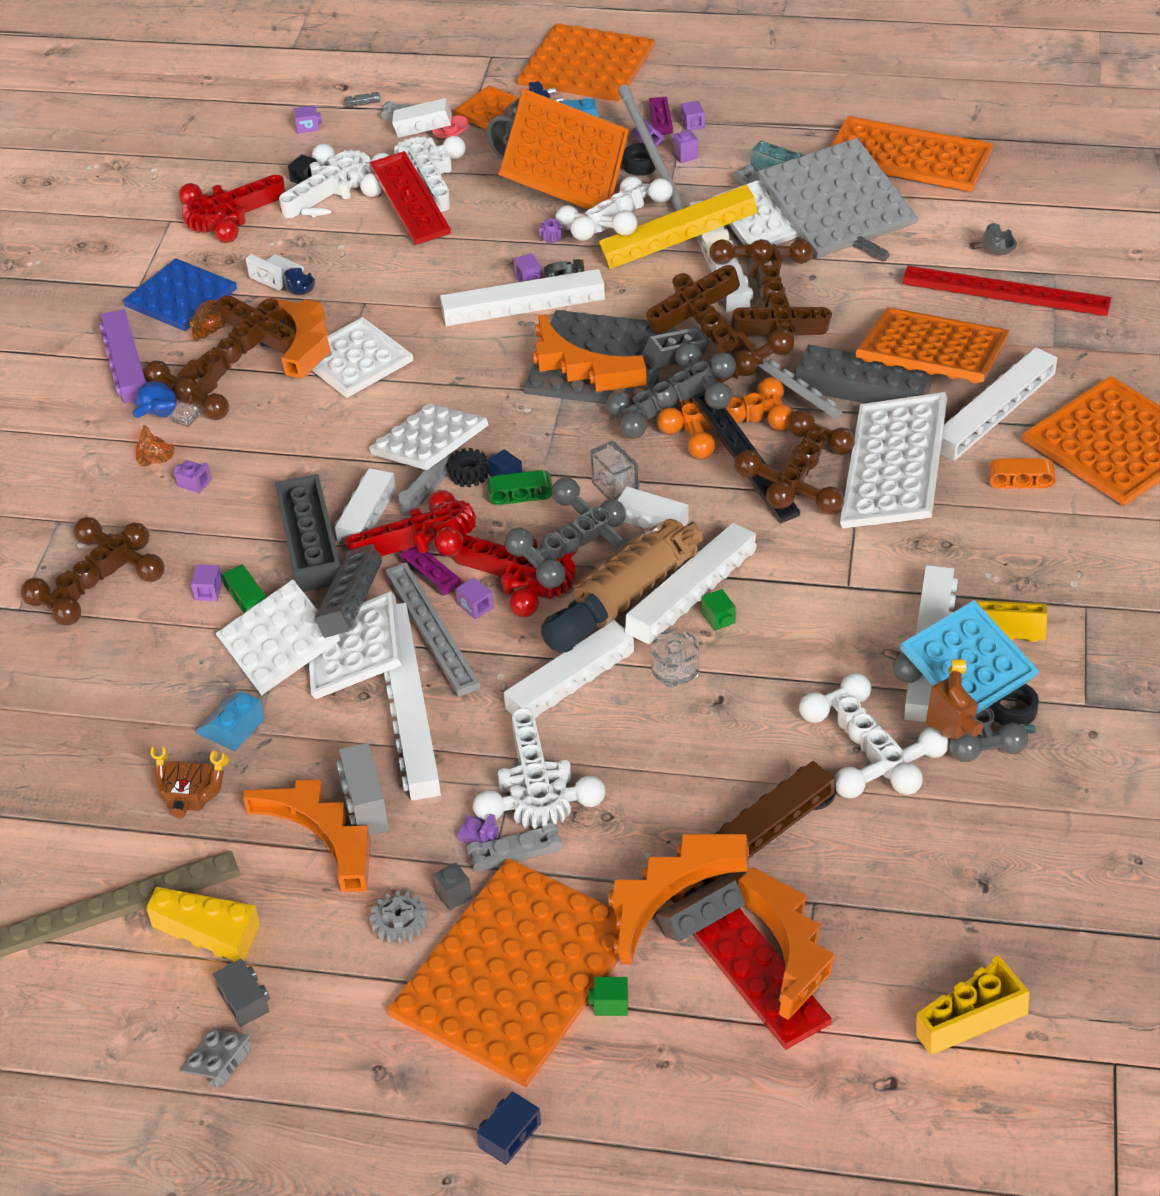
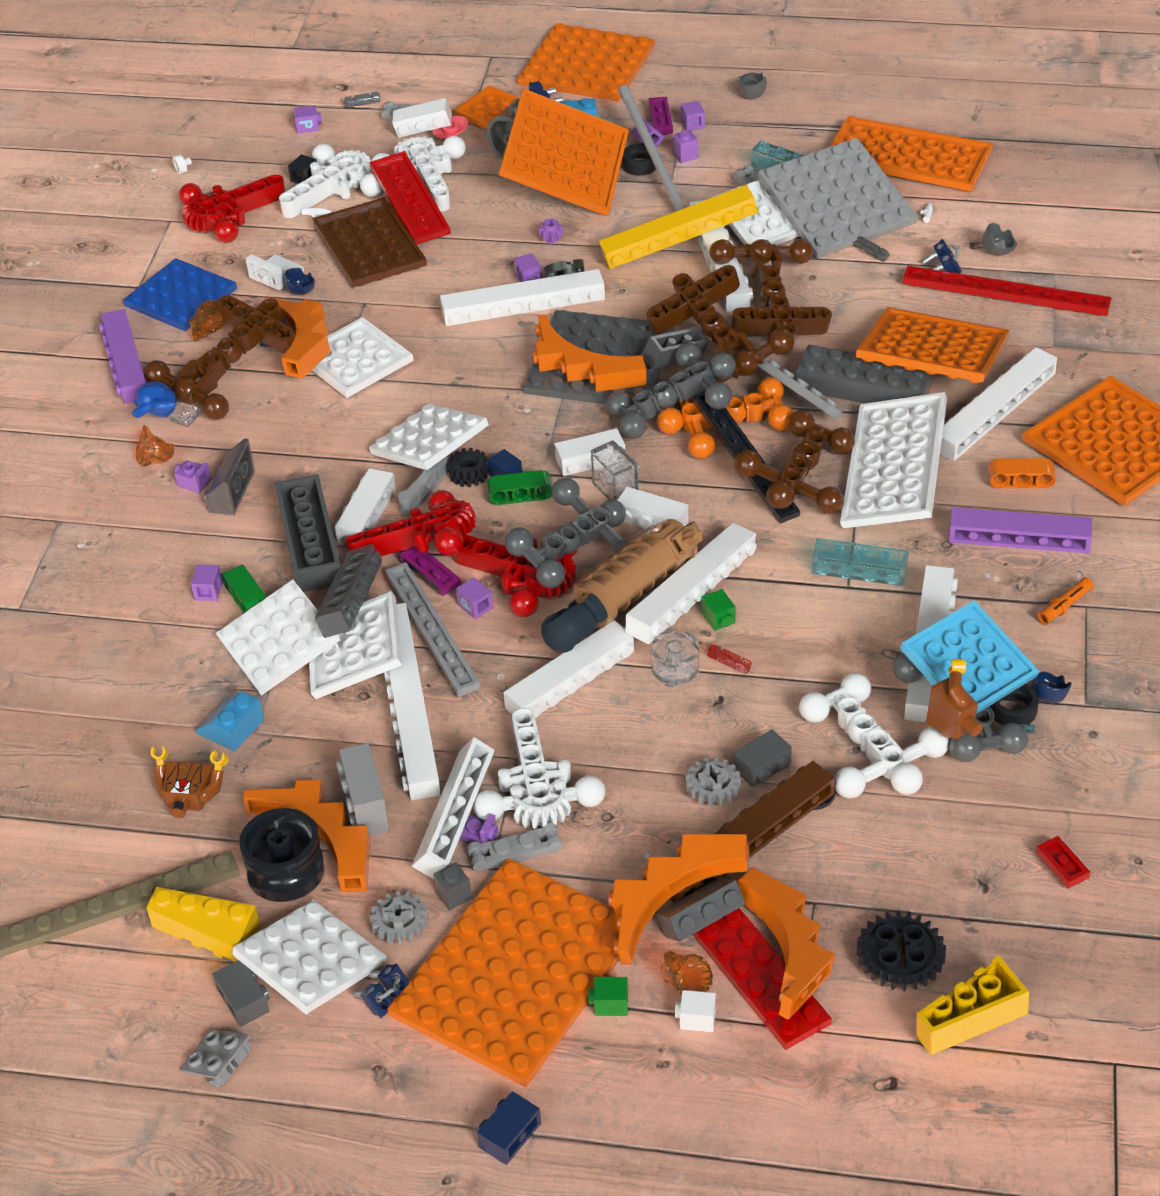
reddish brown piece [21,517,165,626] -> none
white piece [555,176,673,241] -> none
yellow brick [975,600,1047,642] -> none
none -> white tile [172,154,192,175]
none -> flat silver slope [204,438,255,516]
none -> white plate [233,900,387,1014]
none -> black piece [239,808,325,902]
none -> reddish brown plate [312,197,427,288]
none -> dark blue piece [353,963,409,1018]
none -> white brick [412,737,495,879]
none -> white brick [554,429,626,476]
none -> clear orange hair [661,951,713,996]
none -> white brick [675,990,716,1032]
none -> light grey gear [686,757,741,807]
none -> clear red axle [707,644,752,674]
none -> dark grey brick [733,729,792,787]
none -> dark grey hair [738,72,767,99]
none -> clear light blue brick [811,538,909,587]
none -> black gear [856,911,946,991]
none -> white helmet [921,202,933,223]
none -> piece [922,239,962,274]
none -> medium lavender brick [949,507,1092,554]
none -> dark blue hair [1031,671,1072,704]
none -> red plate [1036,836,1090,889]
none -> orange pin [1037,577,1094,625]

